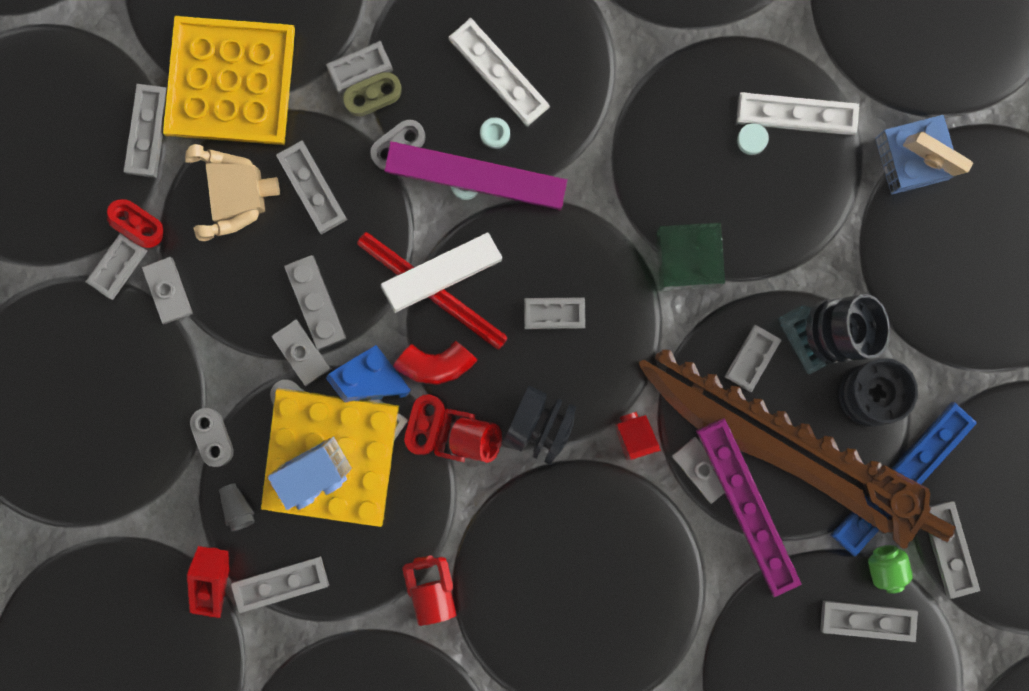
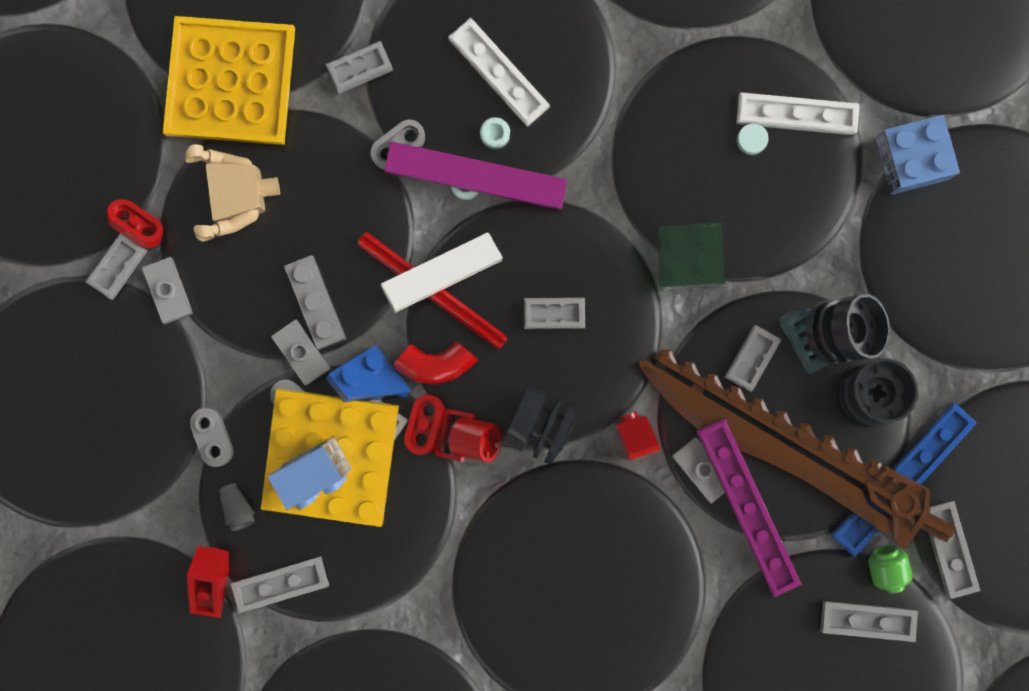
light grey plate [124,84,167,178] -> none
light grey plate [276,141,347,234] -> none
olive plate [343,72,402,116] -> none
red piece [403,555,457,626] -> none
tan plate [903,131,973,176] -> none

